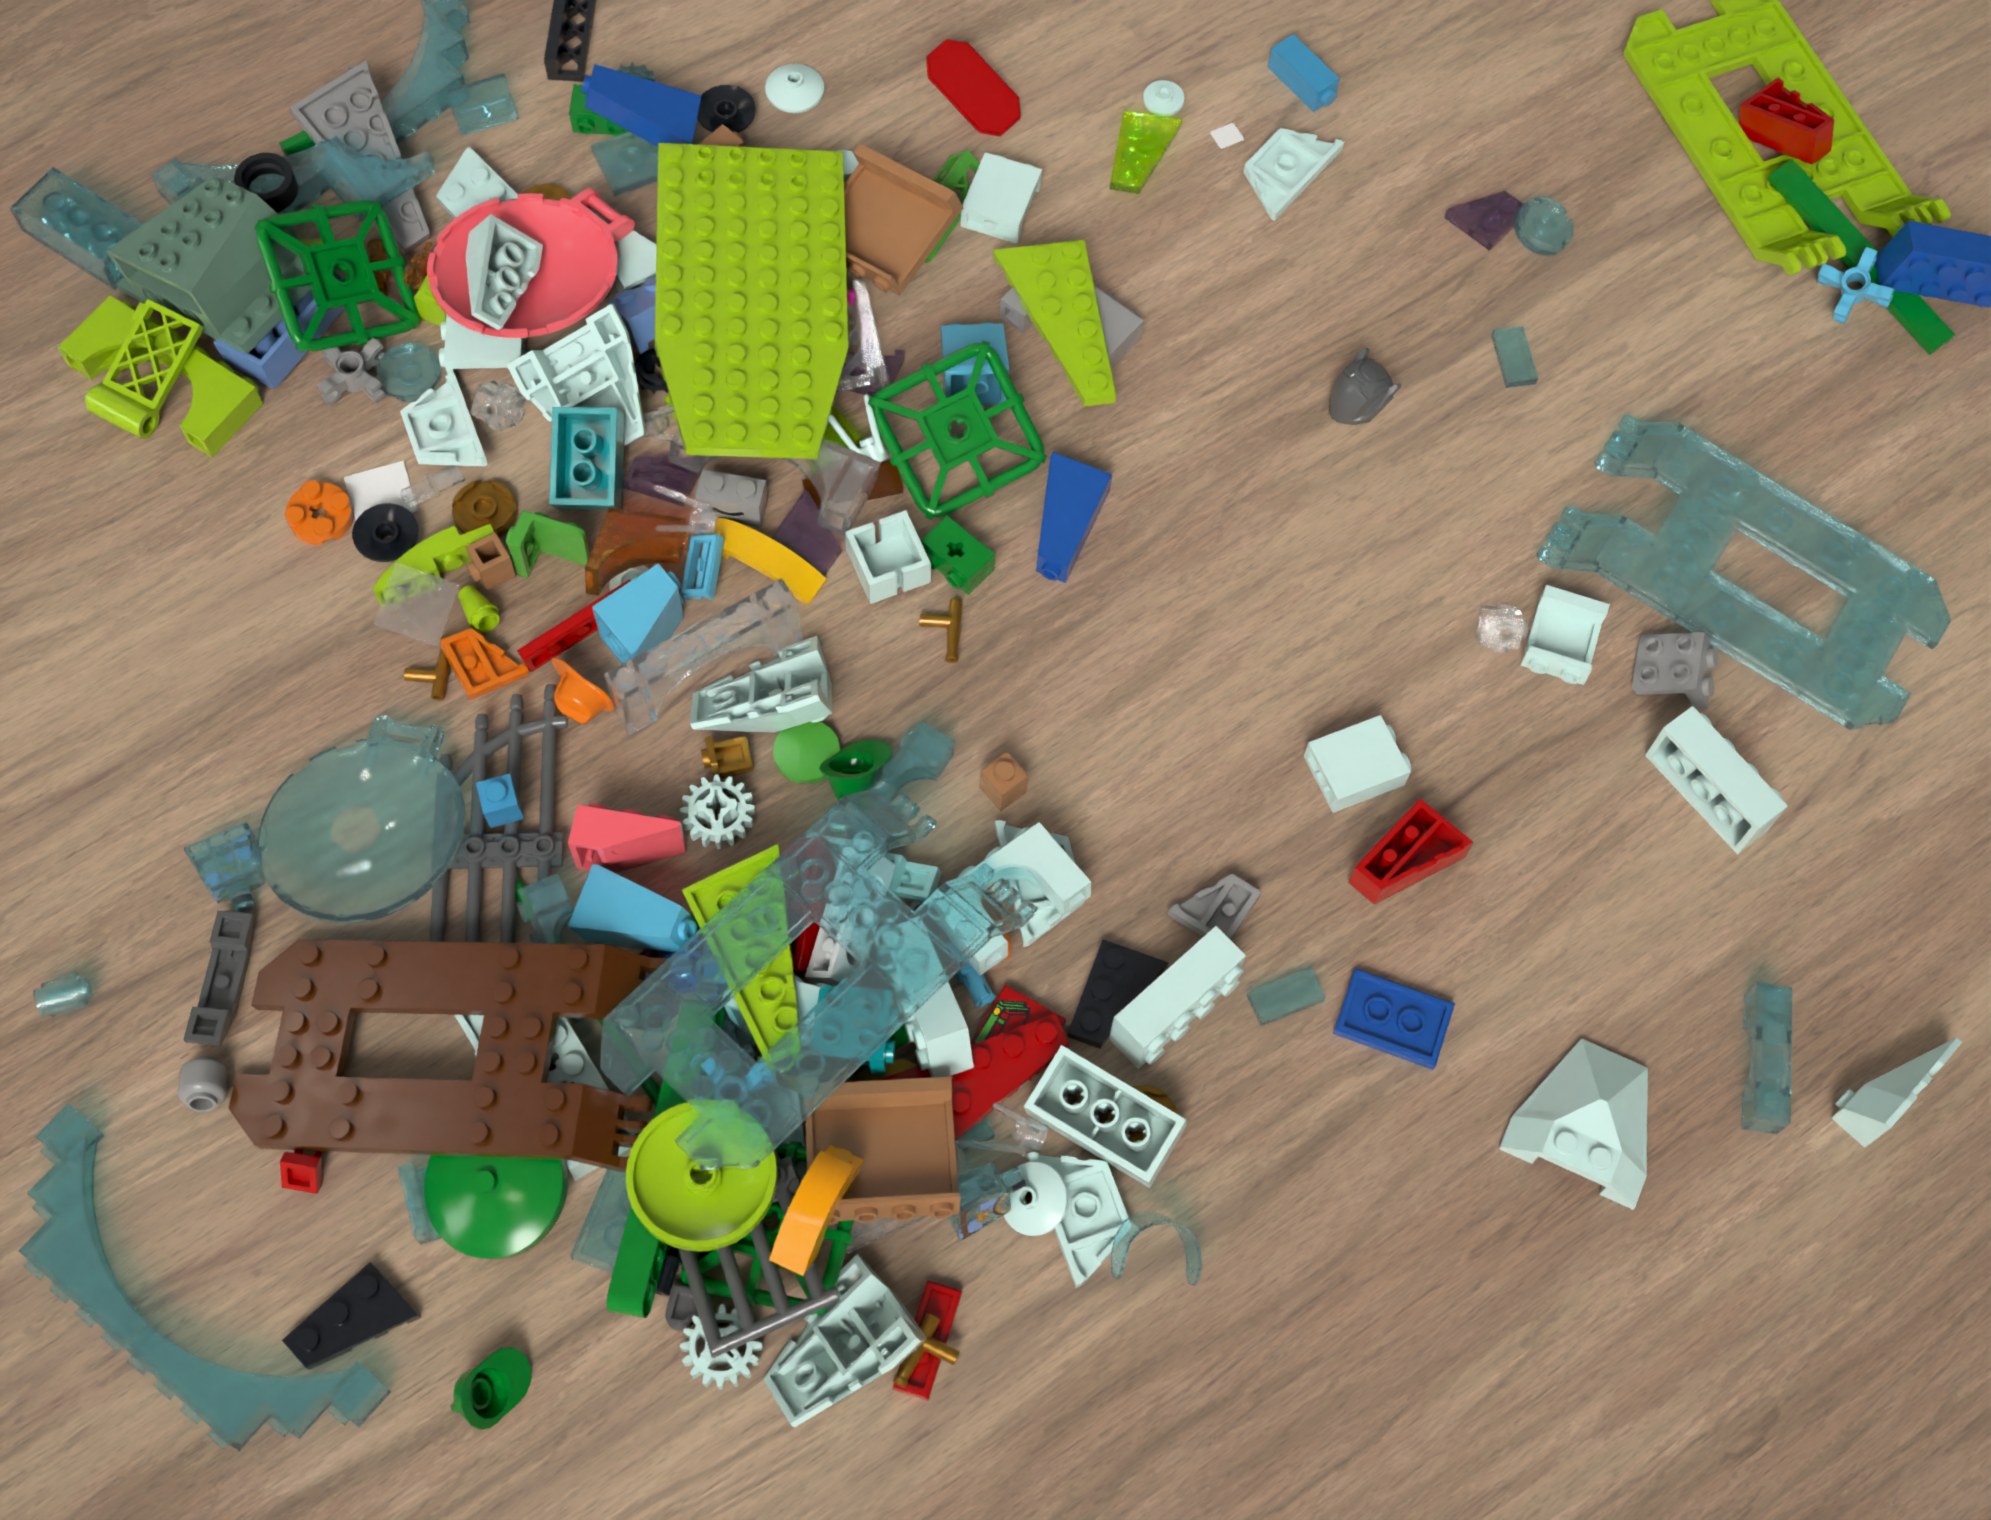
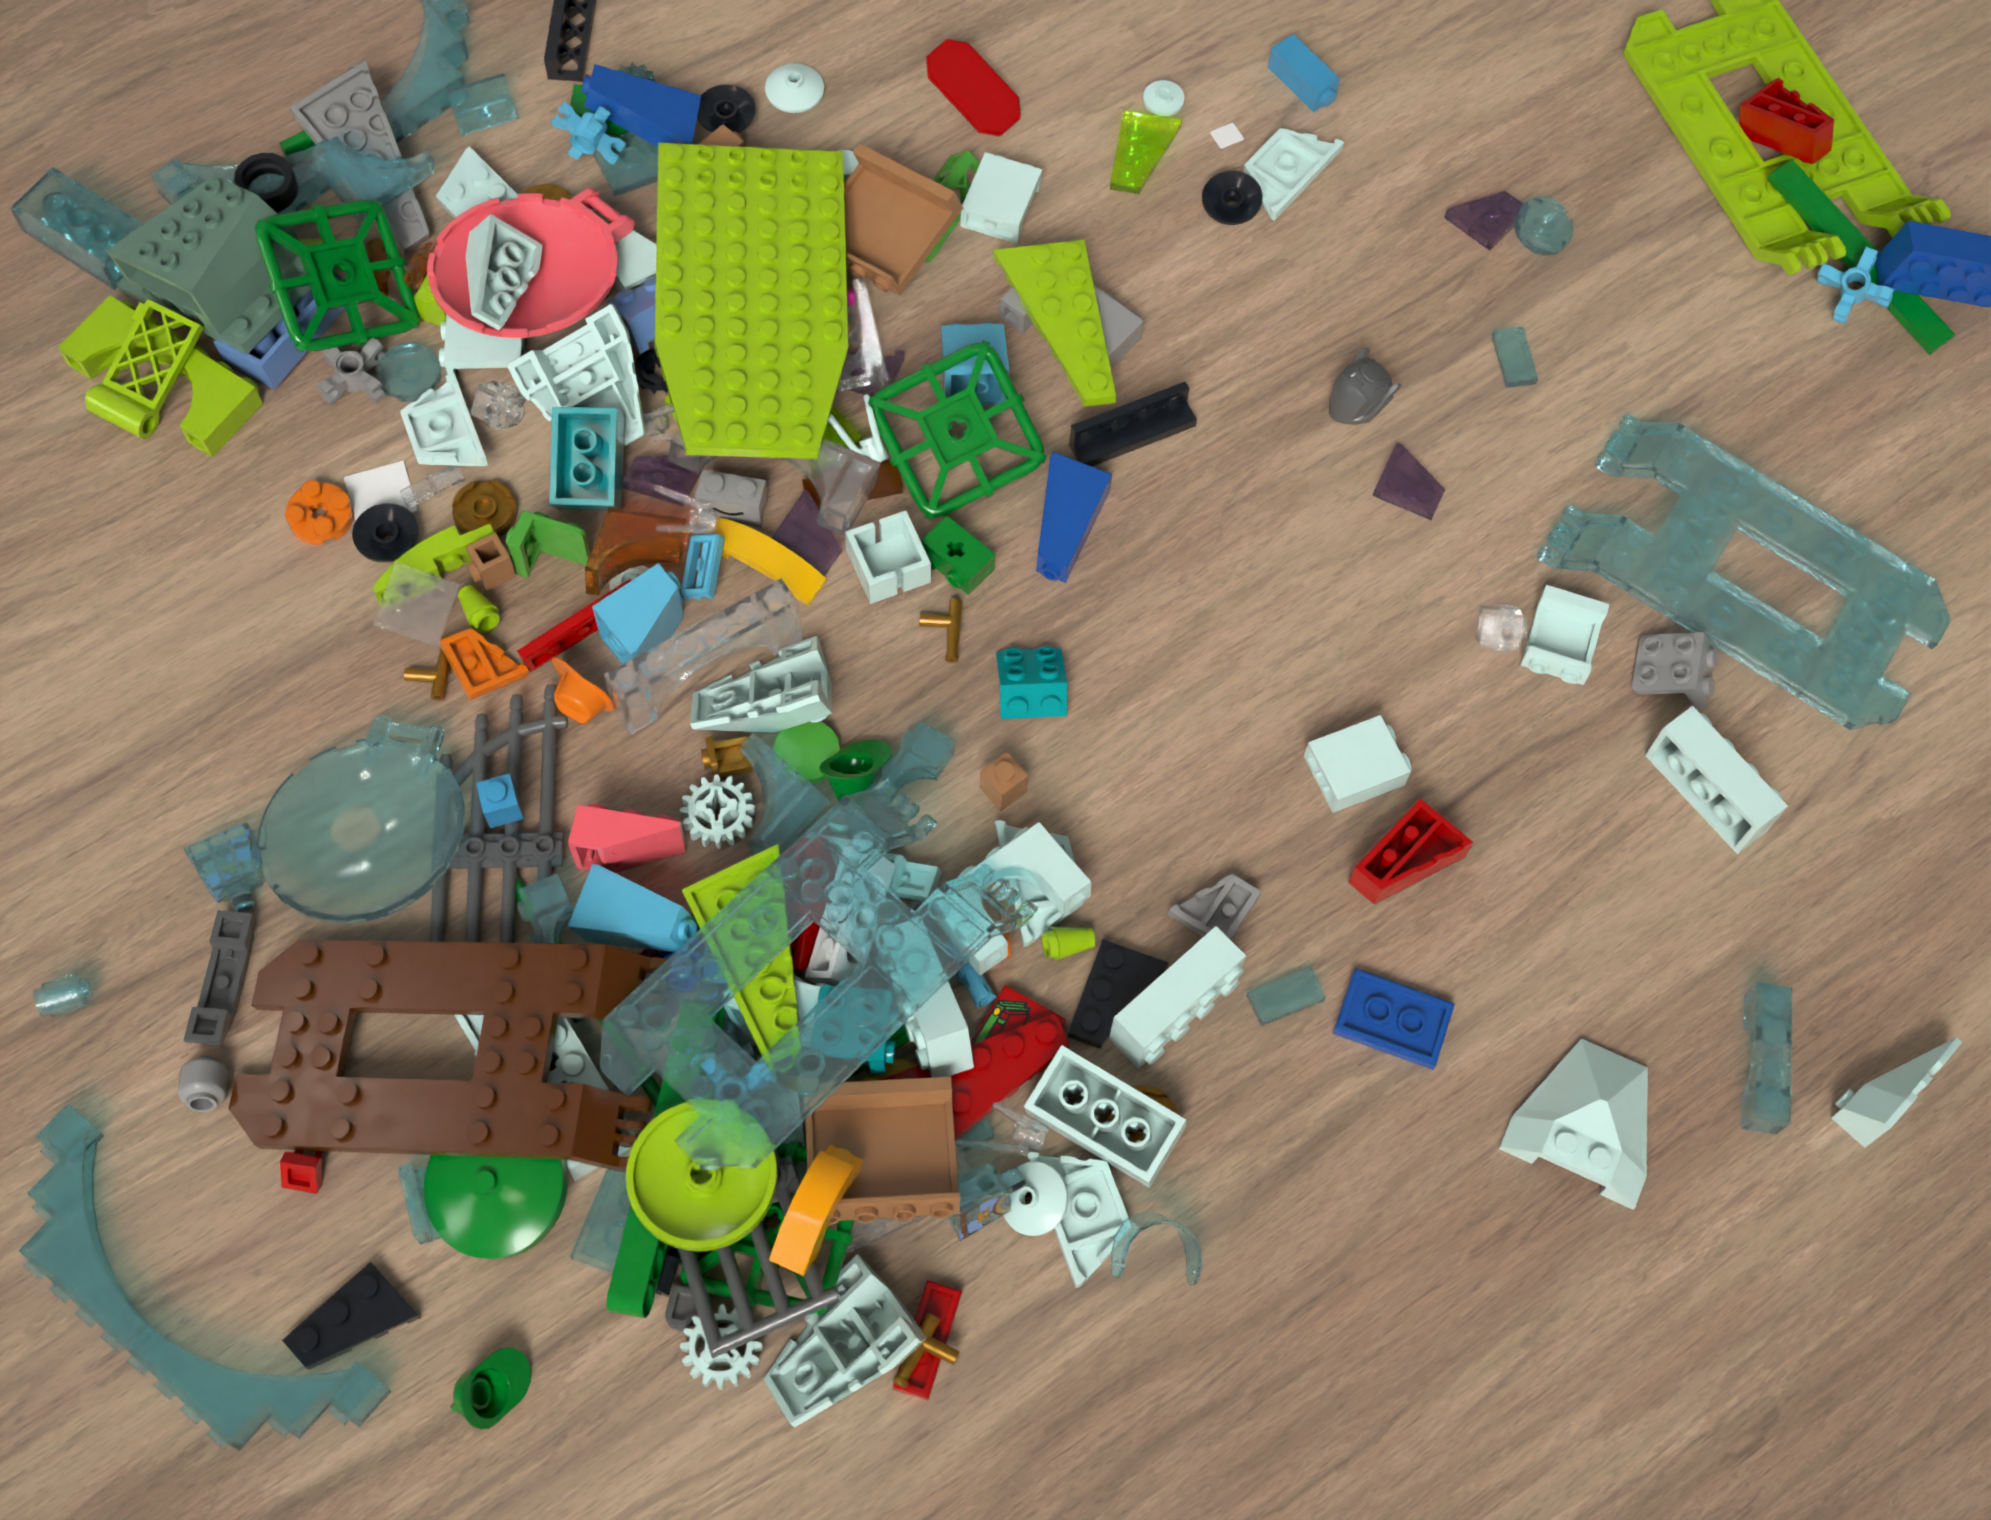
none -> medium azure pin [550,102,626,165]
none -> clear light blue arch [740,733,830,857]
none -> teal bracket [996,646,1067,719]
none -> lime cone [1041,926,1095,961]
none -> black fence [1069,382,1197,467]
none -> black dish [1202,171,1263,225]
none -> clear purple wing [1373,442,1445,520]

